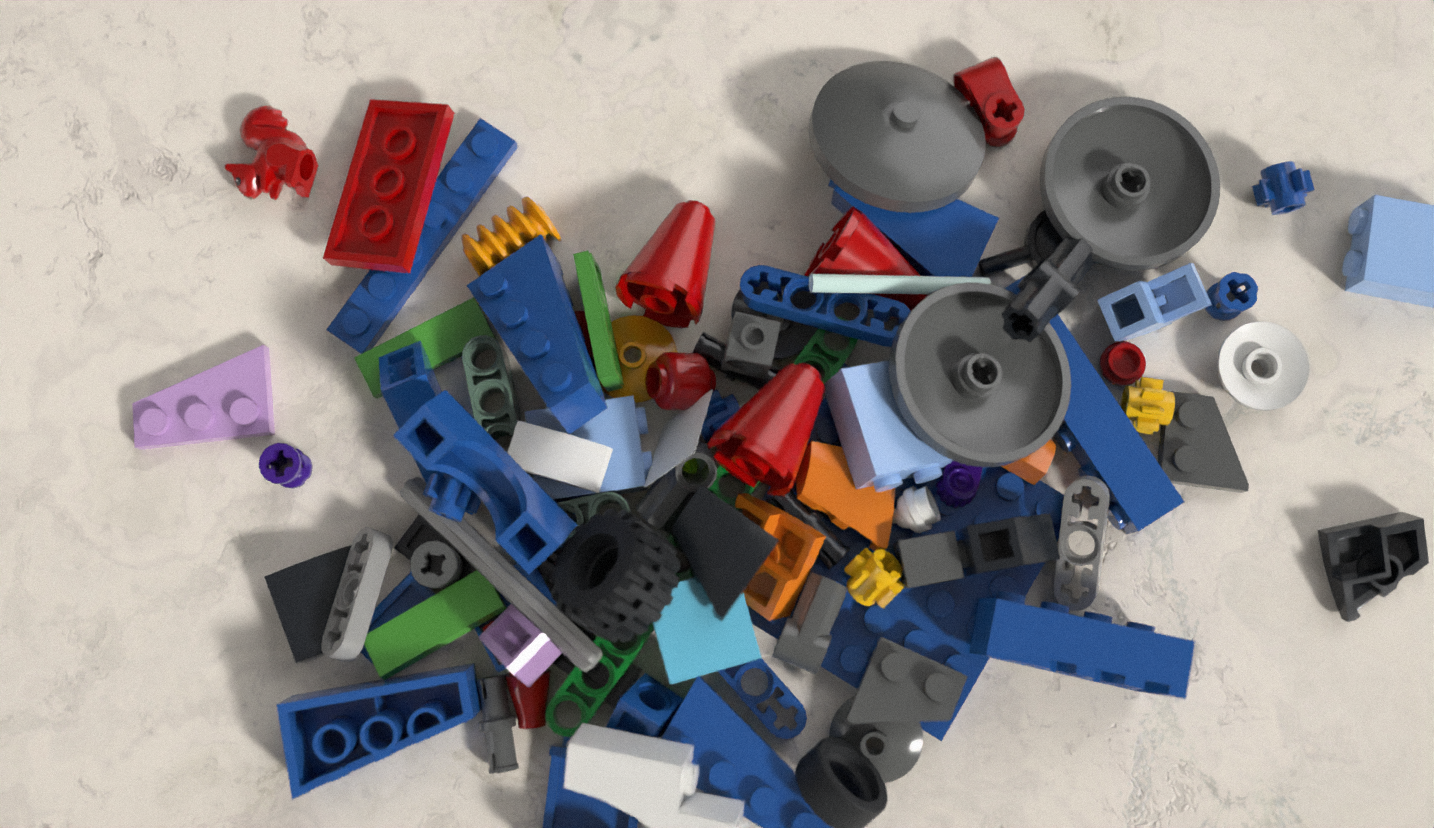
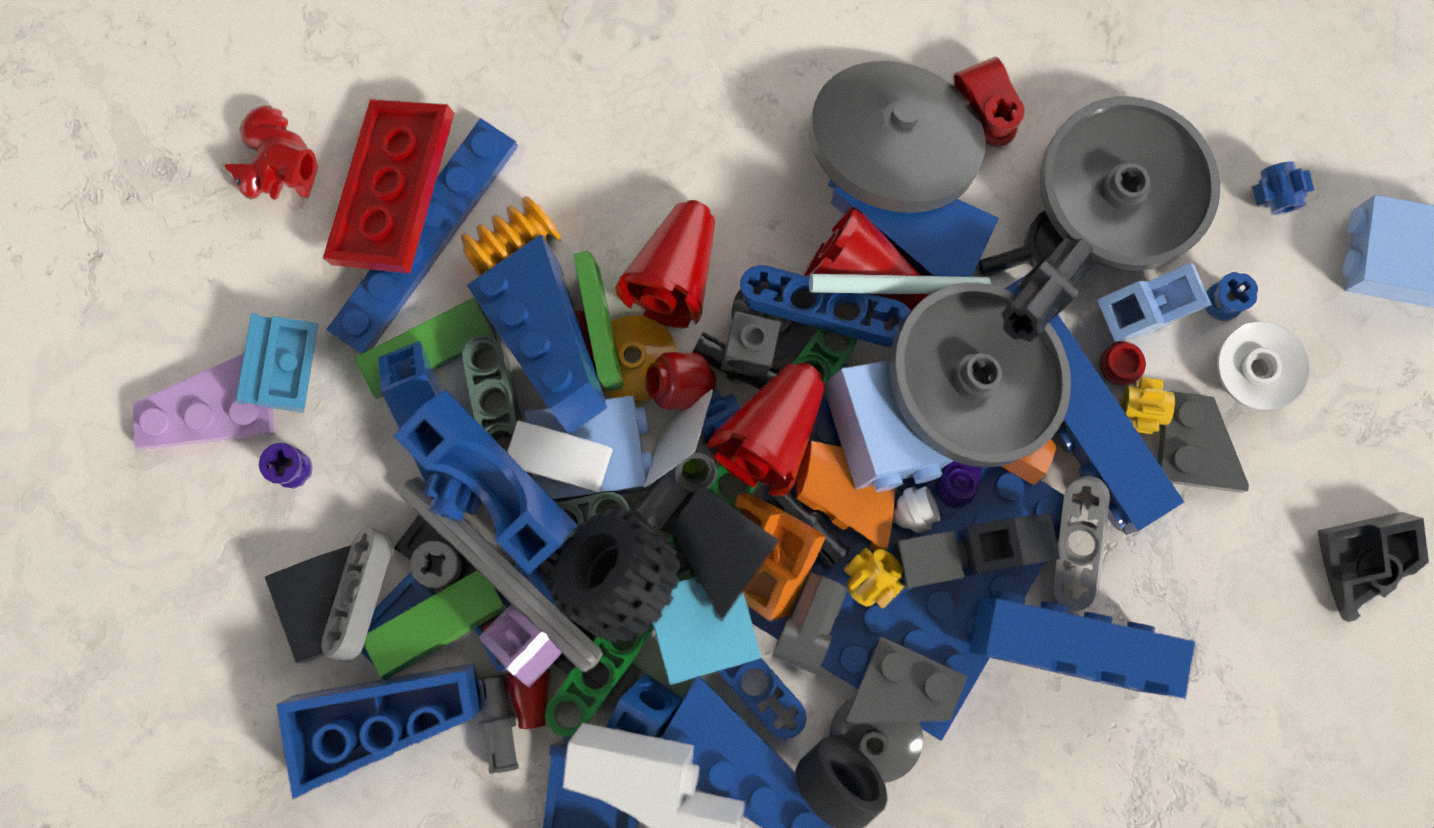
none -> dark azure plate [236,313,318,413]

